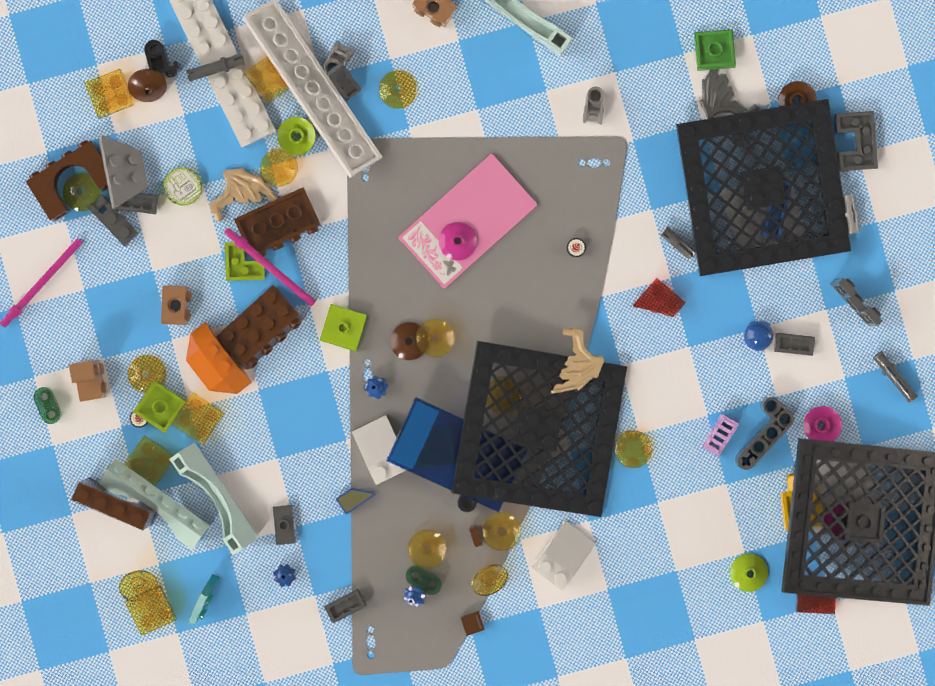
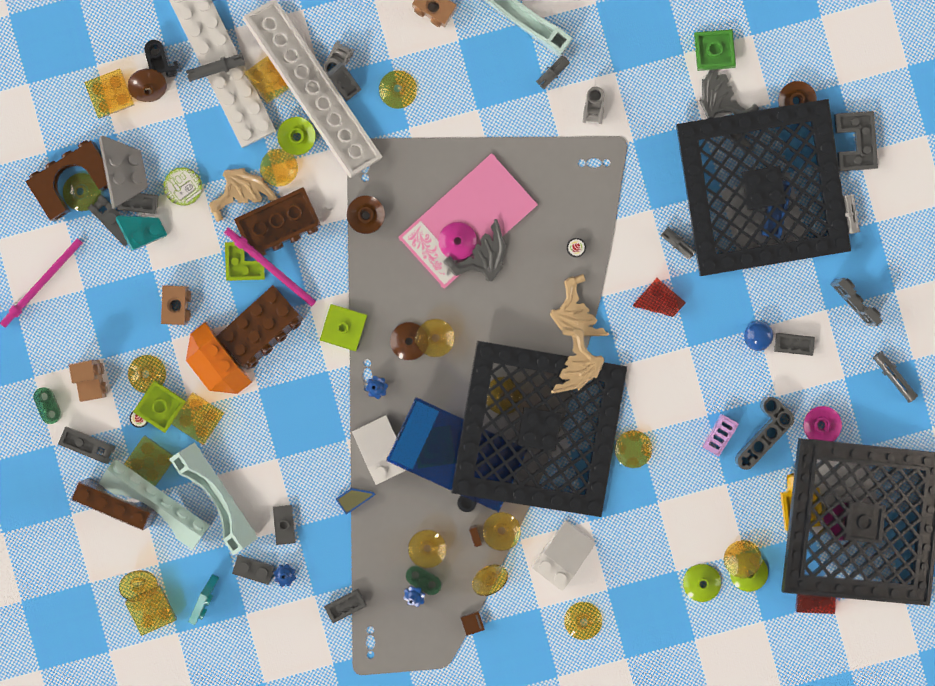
none -> dark grey plate [58,426,116,464]
none -> teal wing [115,216,167,251]
none -> dark grey plate [232,555,275,585]
none -> reddish brown dish [346,196,385,234]
none -> dark grey animal [444,219,507,281]
none -> dark grey axle [536,55,570,90]
none -> tan animal [550,274,609,336]
none -> clear yellow dish [564,602,602,640]
none -> lime dish [683,564,721,602]
none -> clear yellow dish [723,540,763,579]

